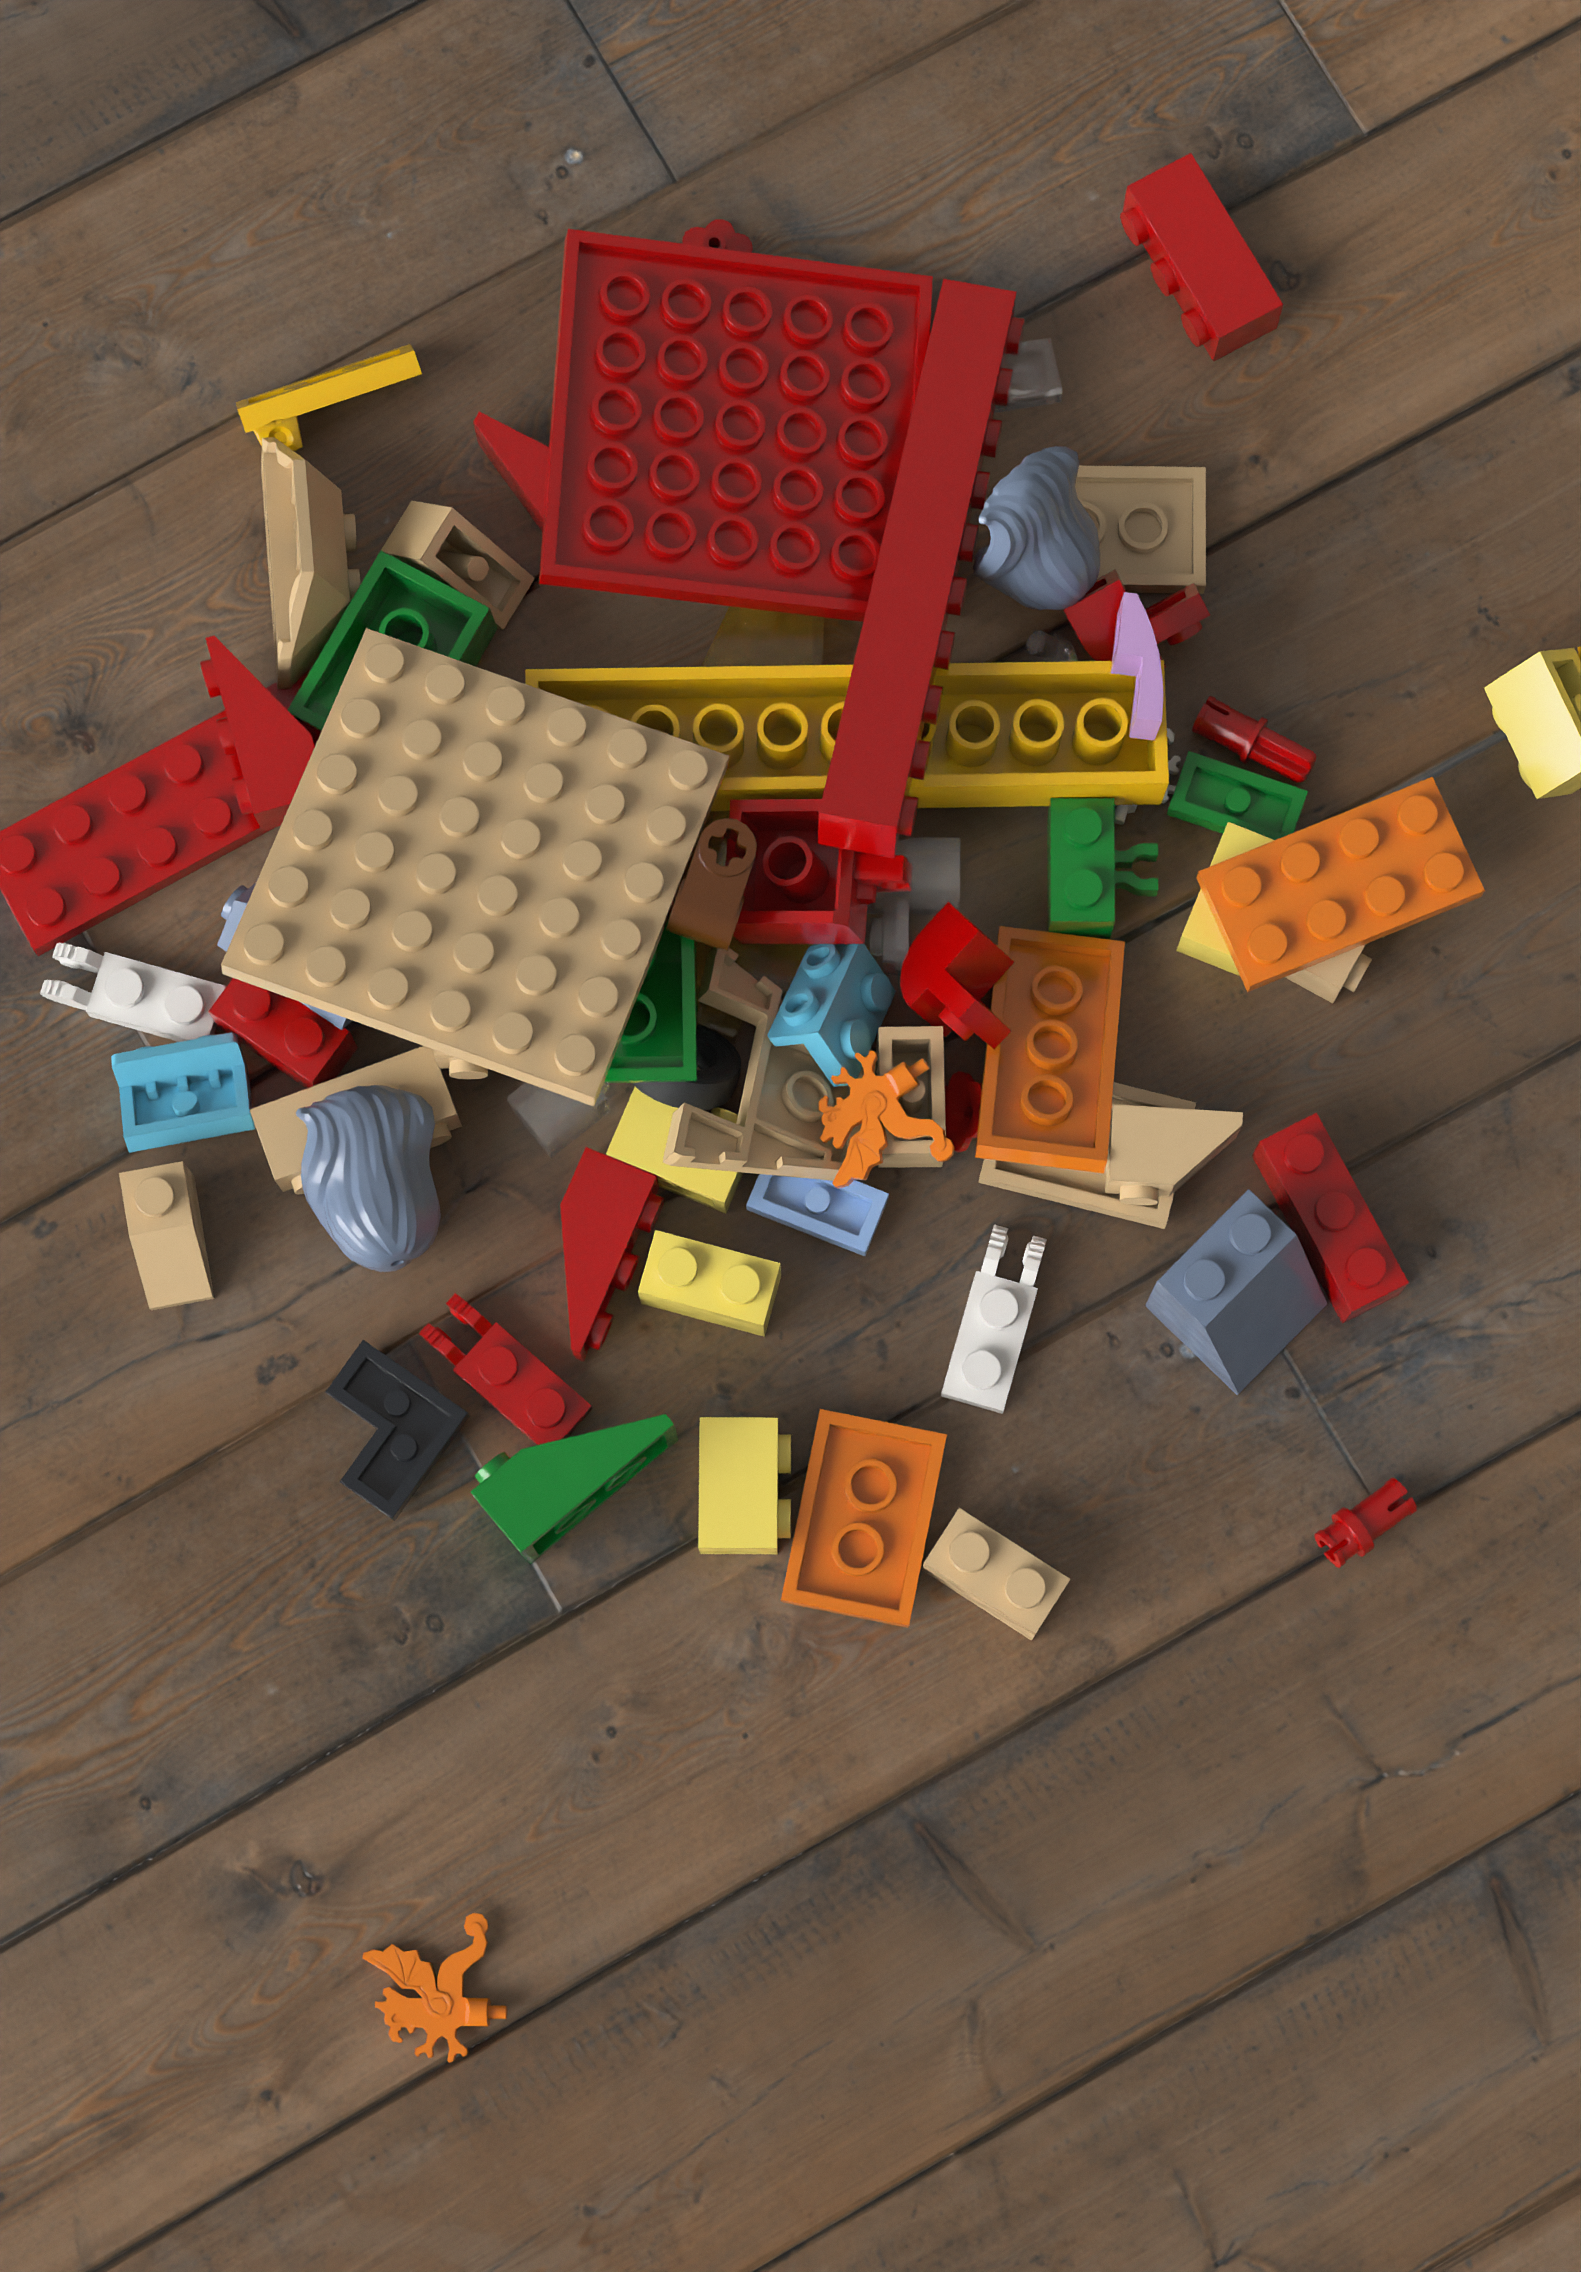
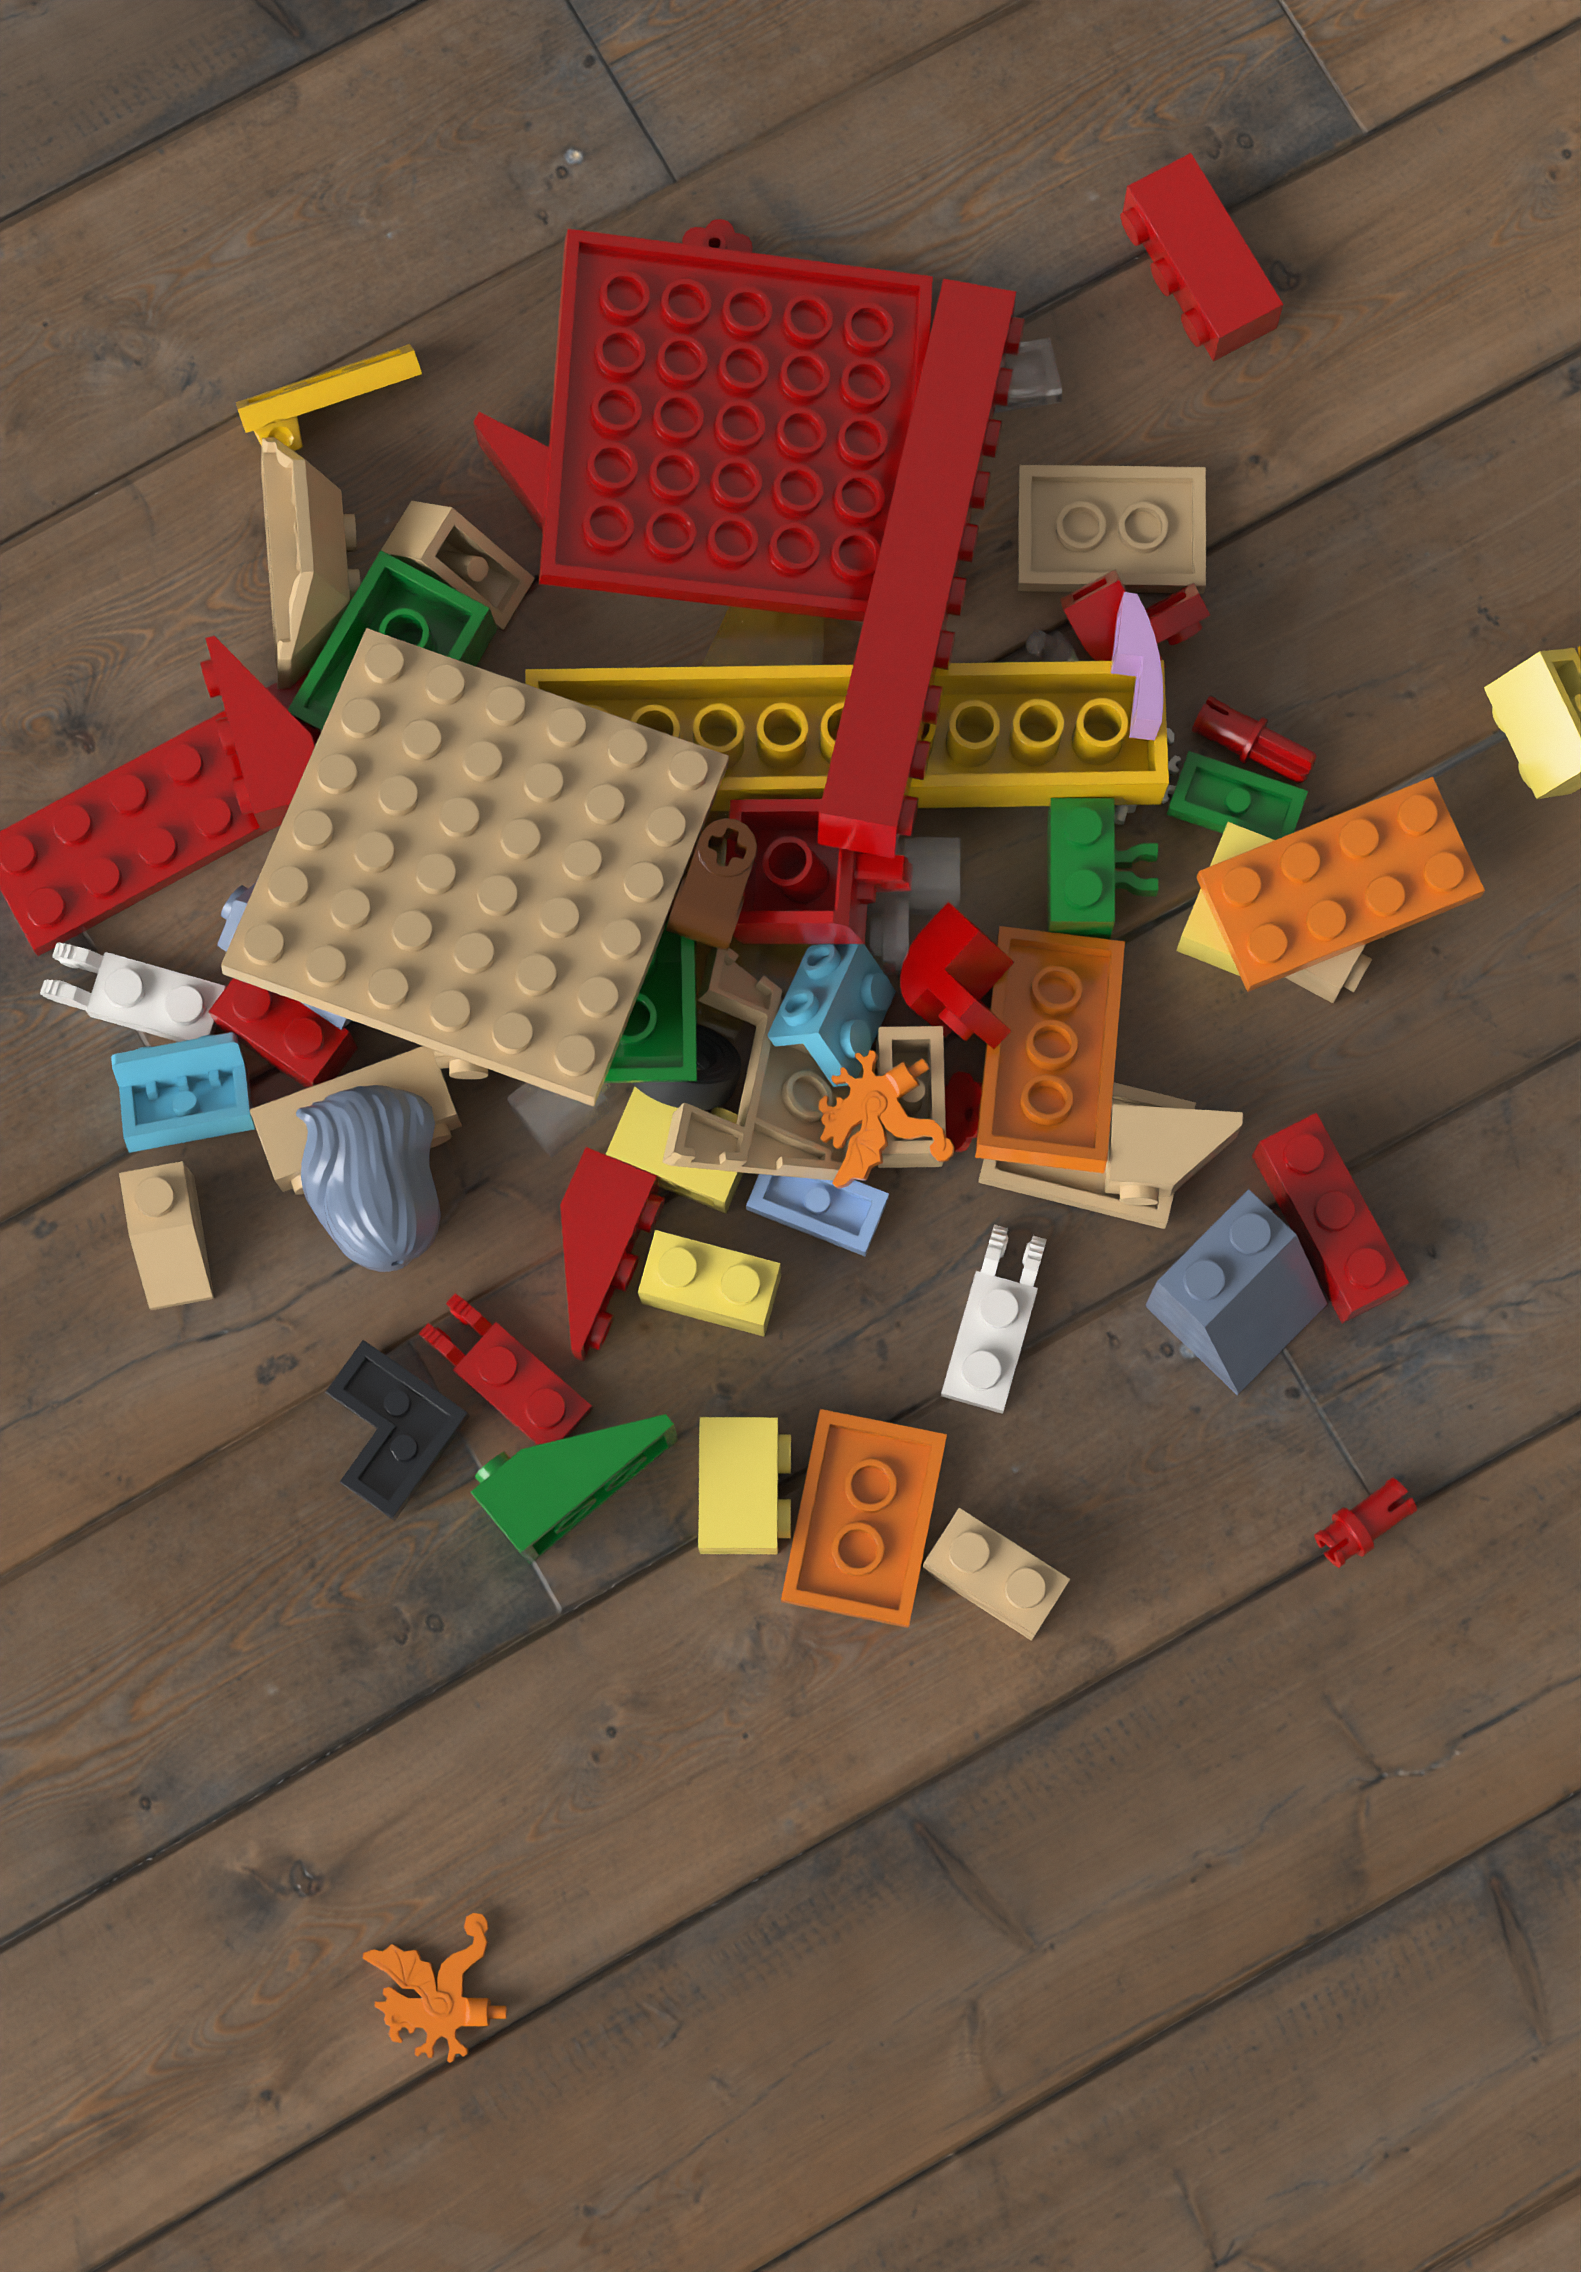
sand blue piece [973,446,1100,610] -> none

